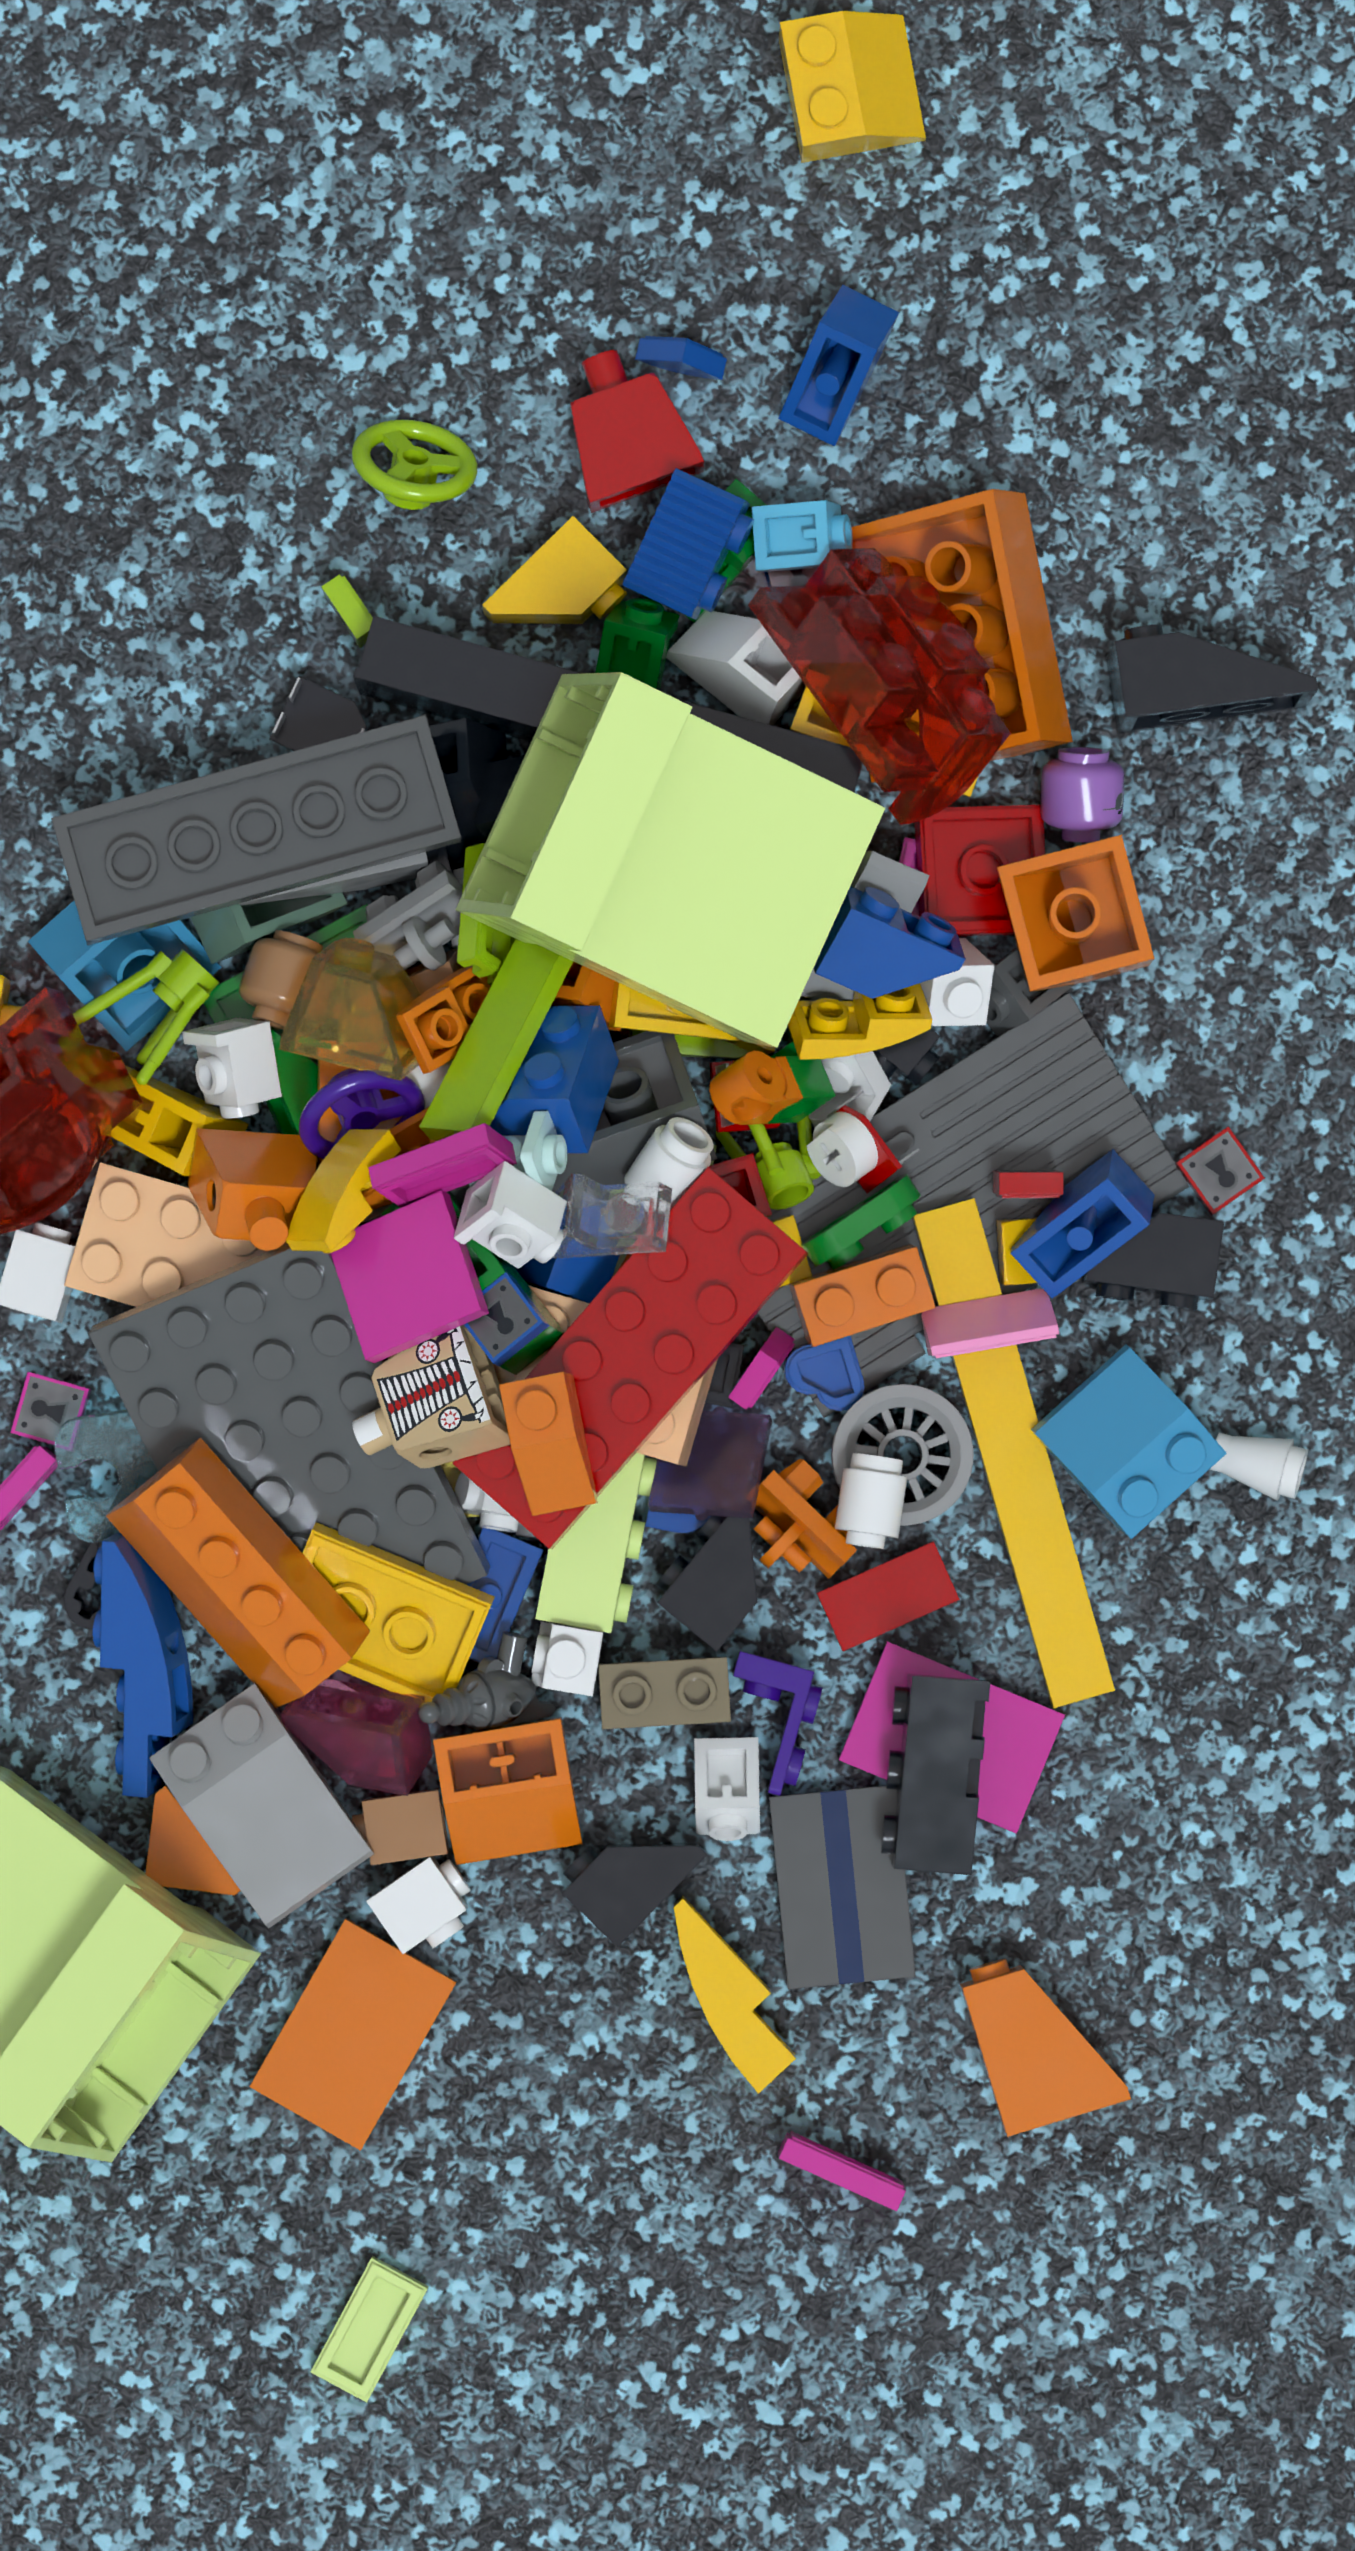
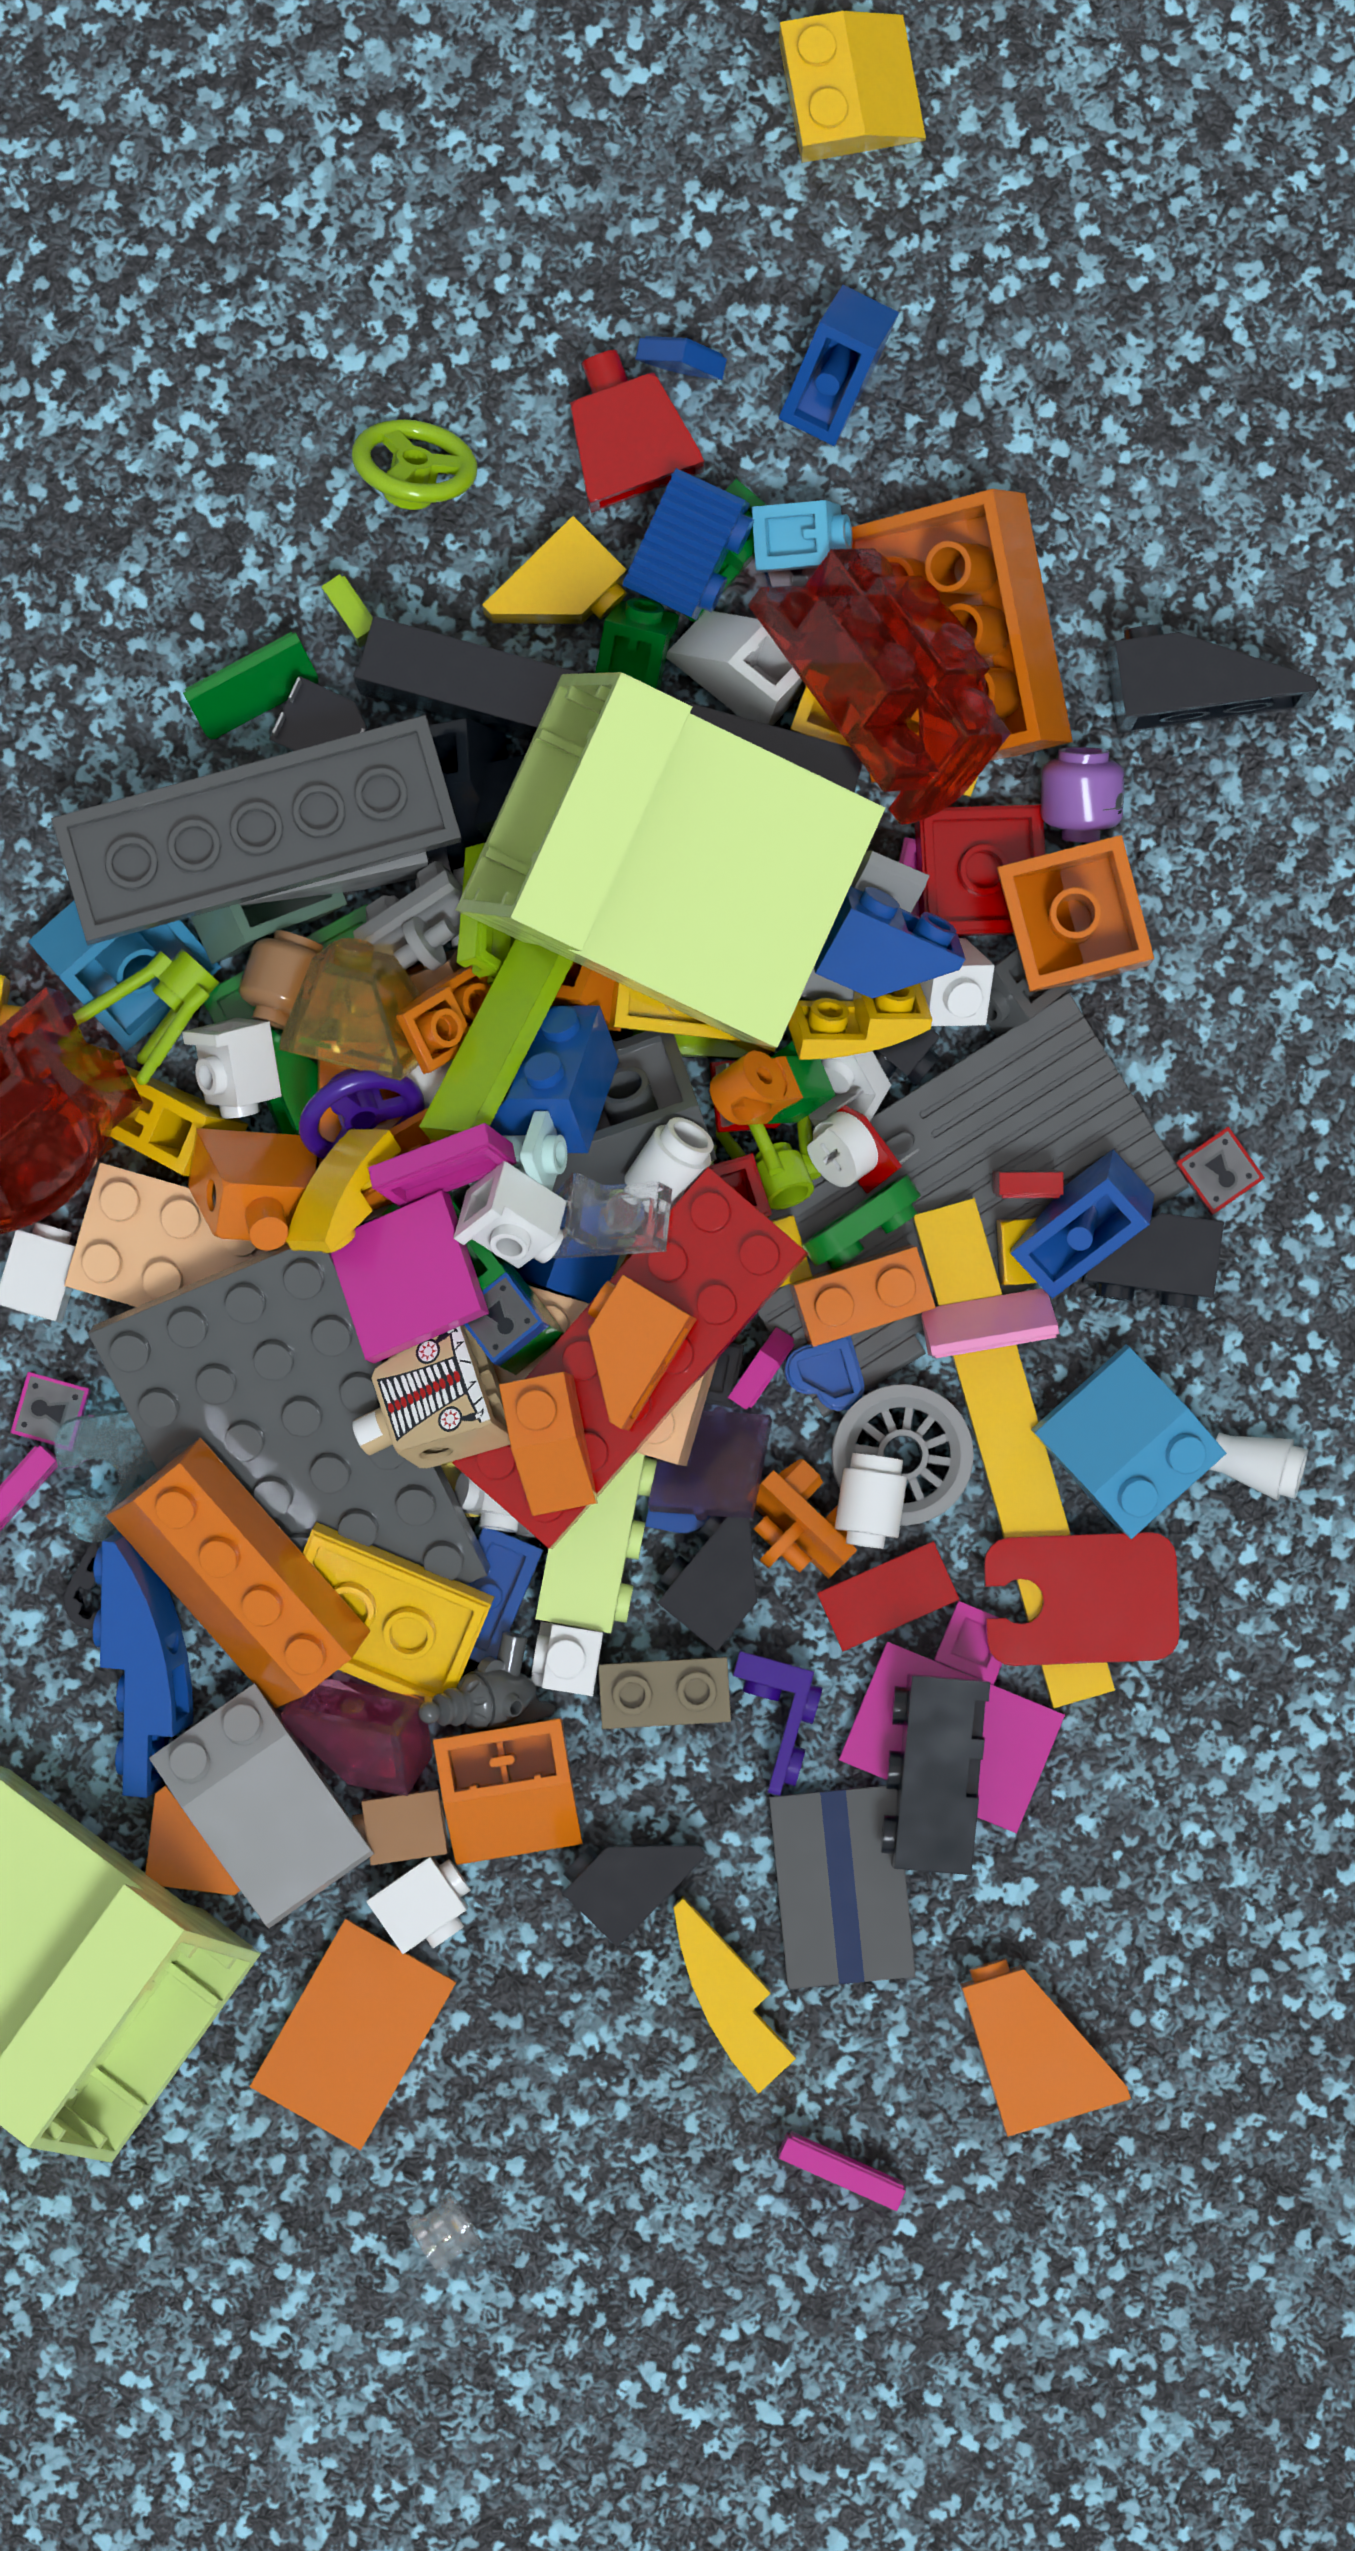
yellowish green tile [311,2256,429,2403] -> none
white bracket [694,1737,760,1841] -> none
none -> green slope [183,632,319,740]
none -> clear wheel [406,2192,484,2274]
none -> orange slope [588,1275,697,1431]
none -> dark pink tile [933,1601,1002,1685]
none -> red piece [984,1532,1179,1666]

